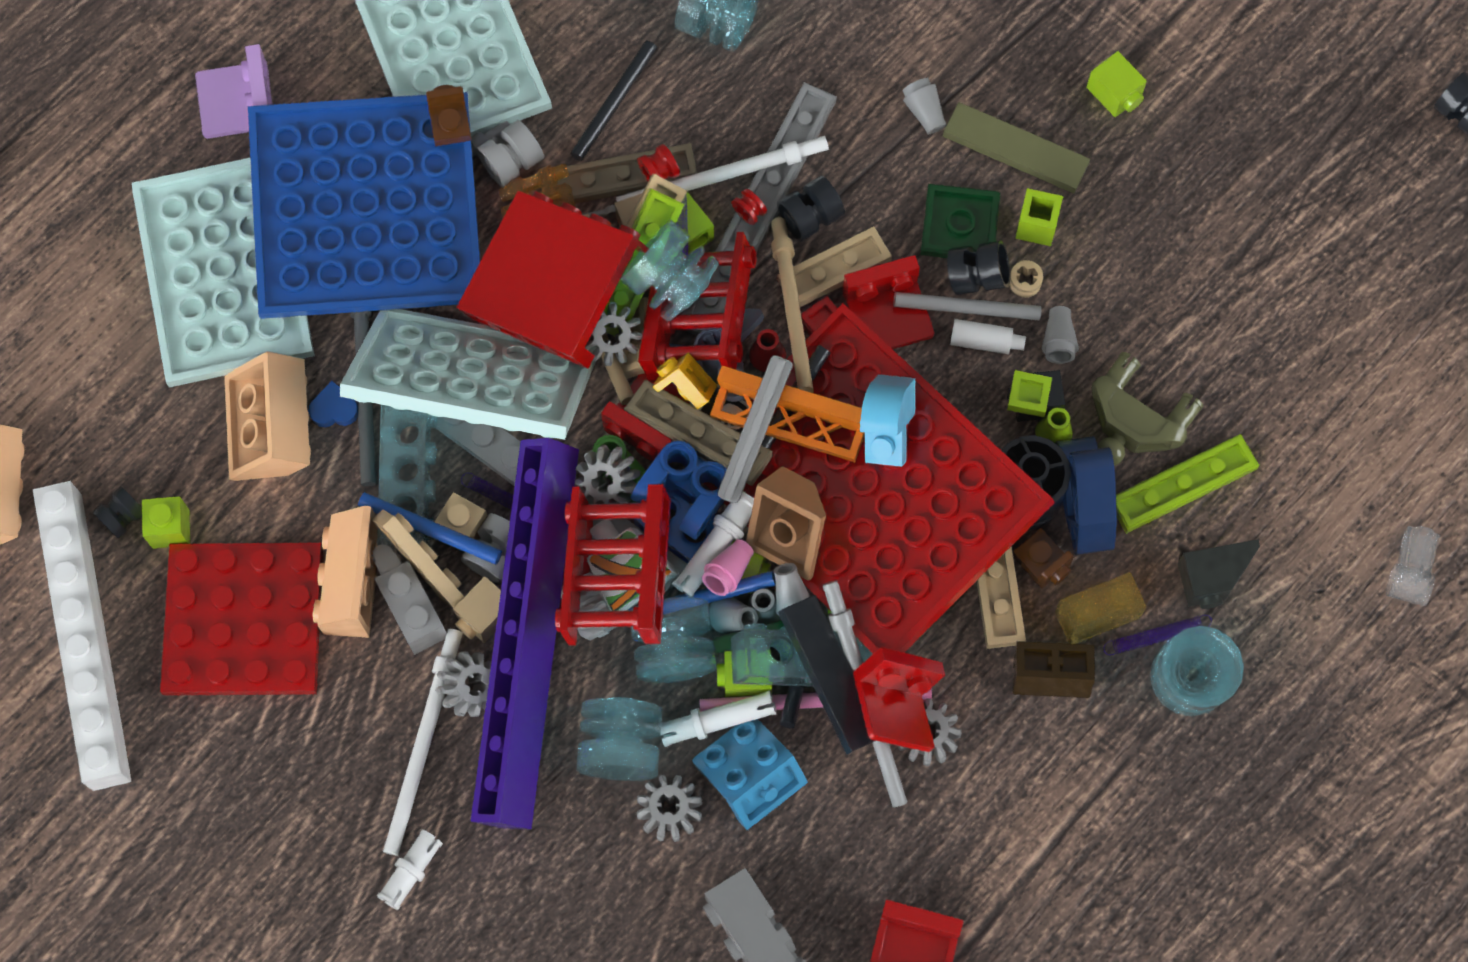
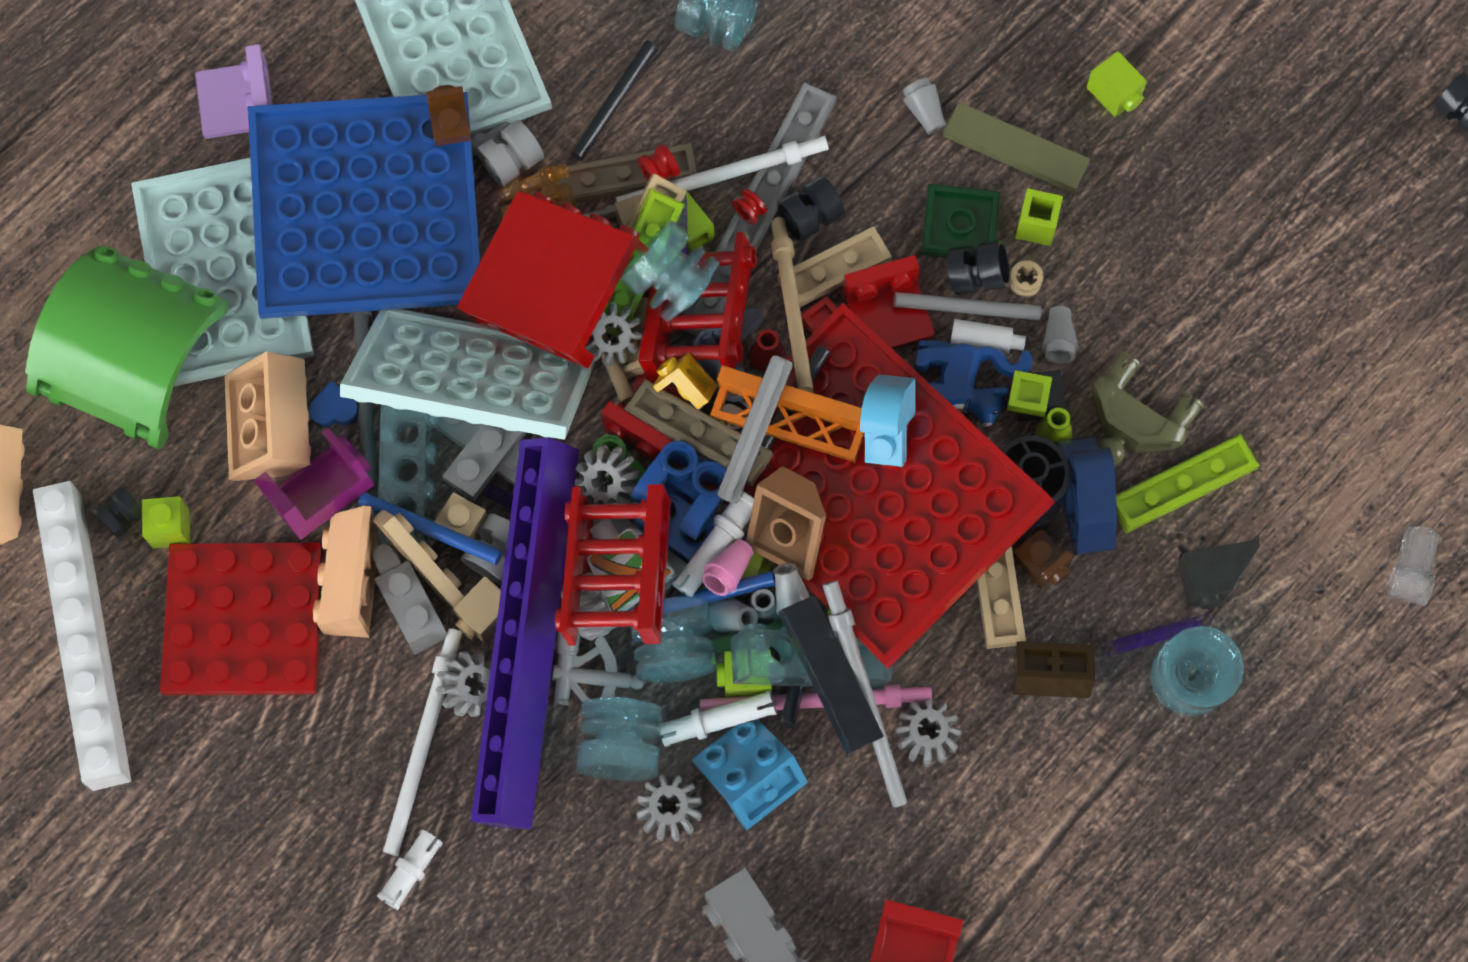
red bracket [853,647,946,752] -> none
clear yellow brick [1055,572,1147,644] -> none
none -> bright green hinge [25,245,229,450]
none -> magenta panel [253,428,374,540]
none -> light grey plate [442,424,527,501]
none -> light grey piece [552,632,645,722]
none -> blue animal [916,340,1032,426]

